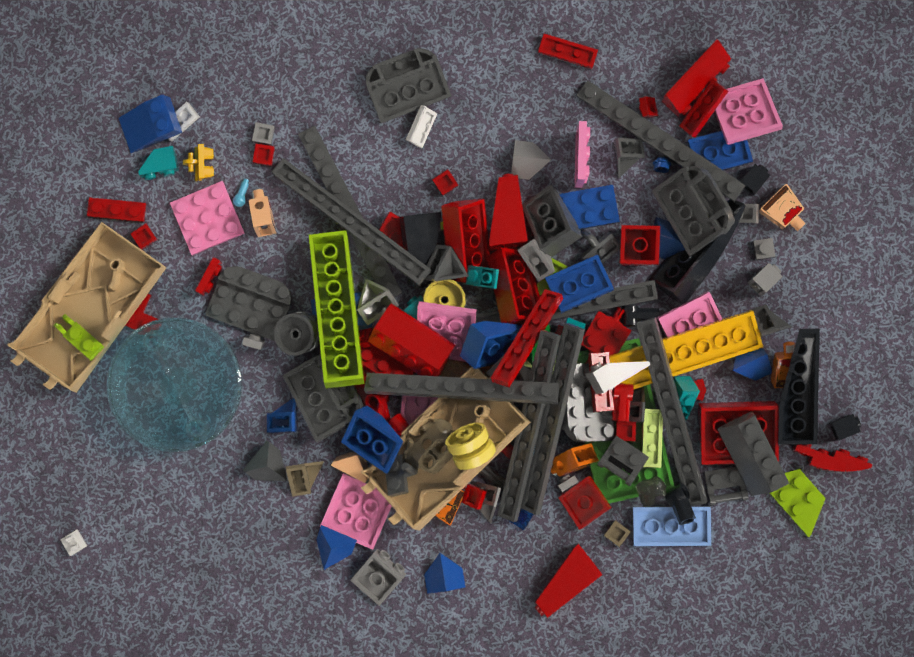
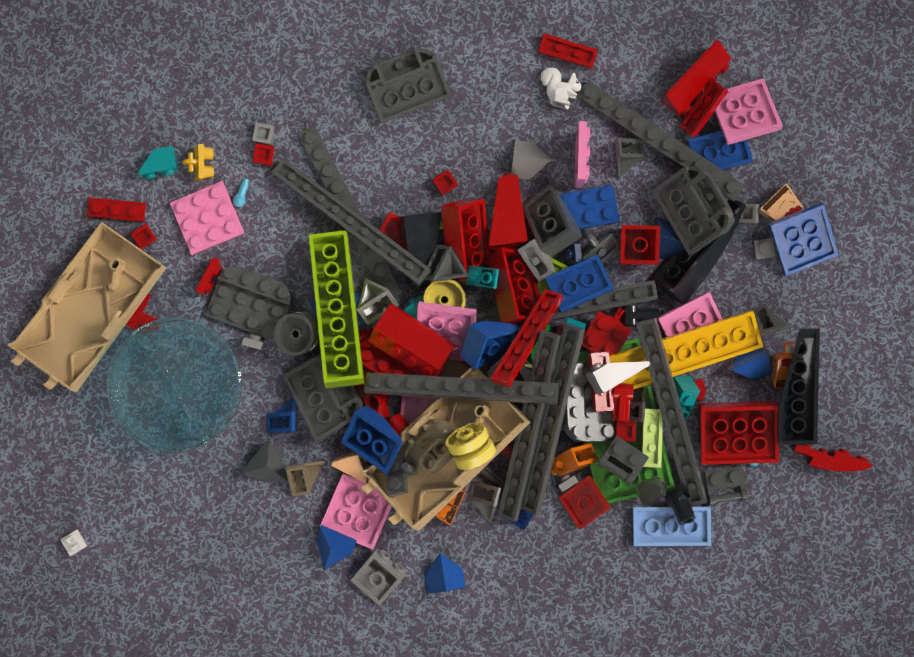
lime hinge [53,314,104,361] -> none
blue slope [119,95,183,153] -> none
white plate [169,102,200,141] -> none
light nougat torso [249,189,276,237] -> none
white plate [406,105,437,148] -> none
red plate [461,484,487,510] -> none
red slope [535,544,603,618] -> none
dark tan plate [603,520,631,547] -> none
red plate [639,96,658,118] -> none
blue plate [653,157,671,173] -> none
dark grey slope [717,411,790,496] -> none
black brick [741,164,770,195] -> none
light grey brick [748,263,783,297] -> none
lime wing [769,469,826,537] -> none
black brick [829,414,861,441] -> none
none -> white animal [541,68,581,110]
none -> dark blue plate [563,244,582,265]
none -> plate [768,202,839,276]

